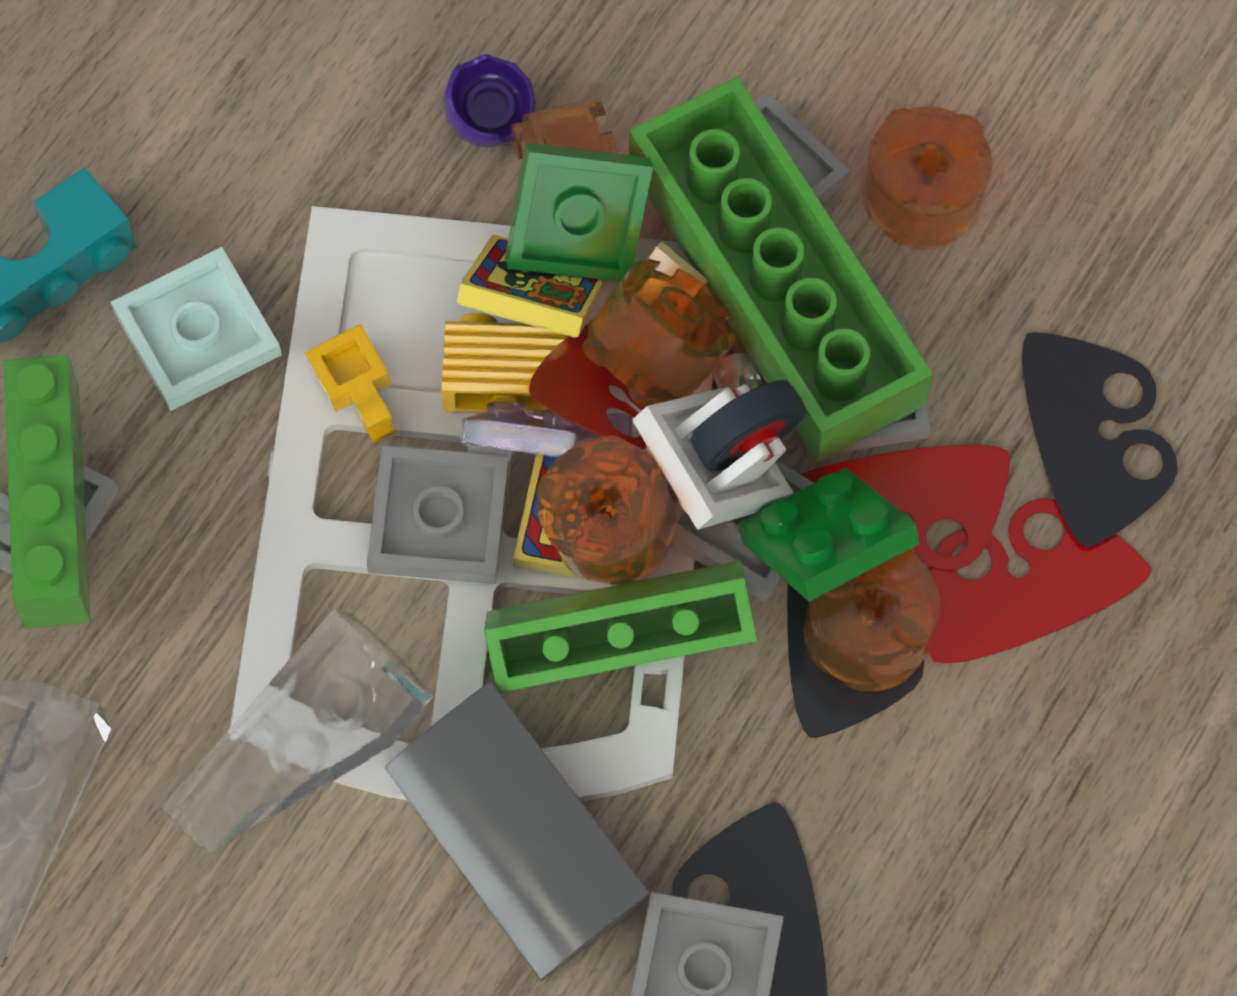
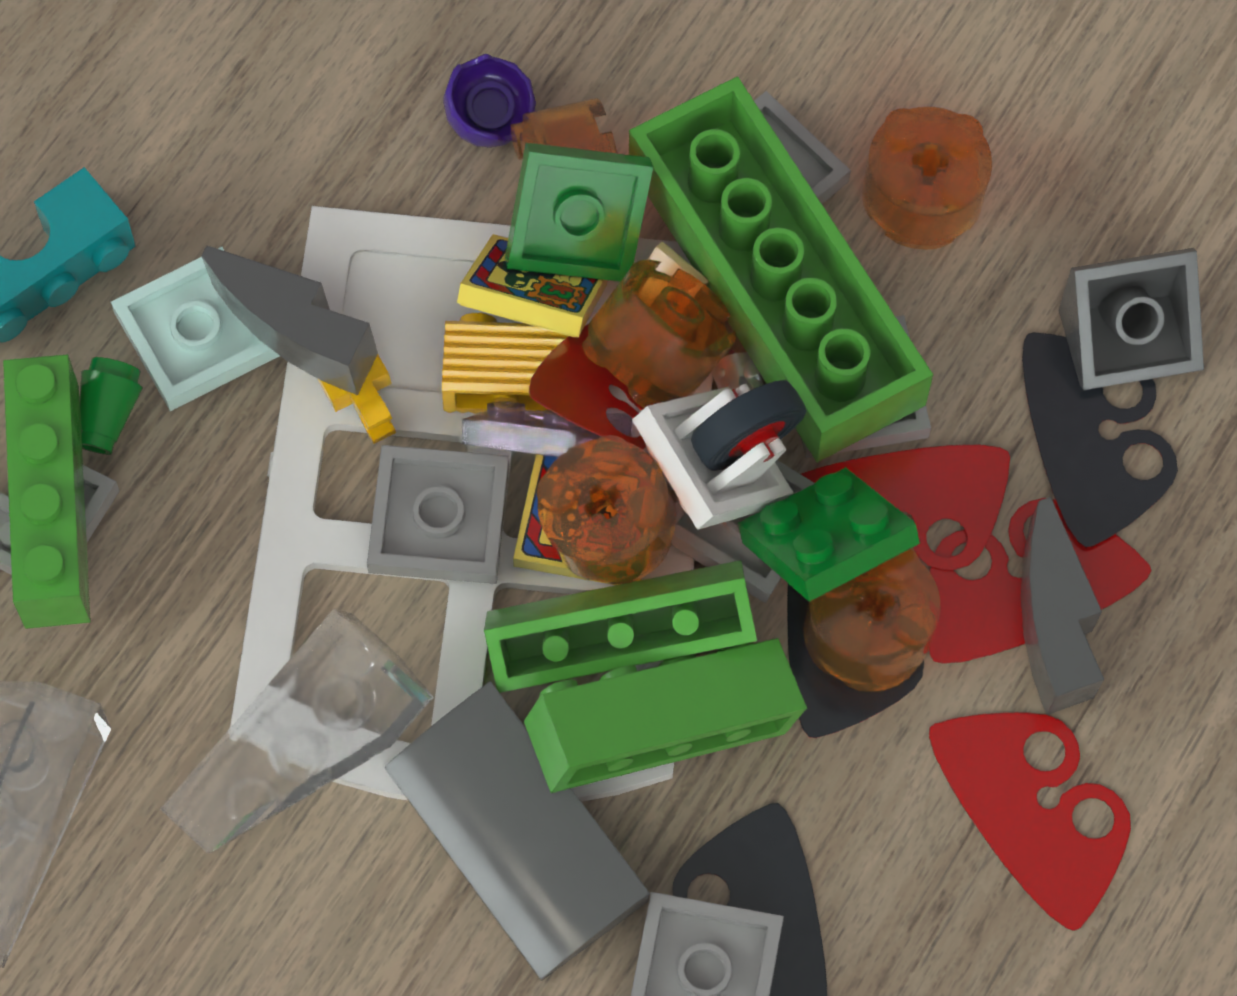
none -> green cone [80,357,143,455]
none -> dark grey slope [201,246,378,395]
none -> bright green brick [524,638,807,793]
none -> red piece [929,712,1131,931]
none -> dark grey slope [1021,497,1104,715]
none -> dark grey slope [1058,248,1204,390]

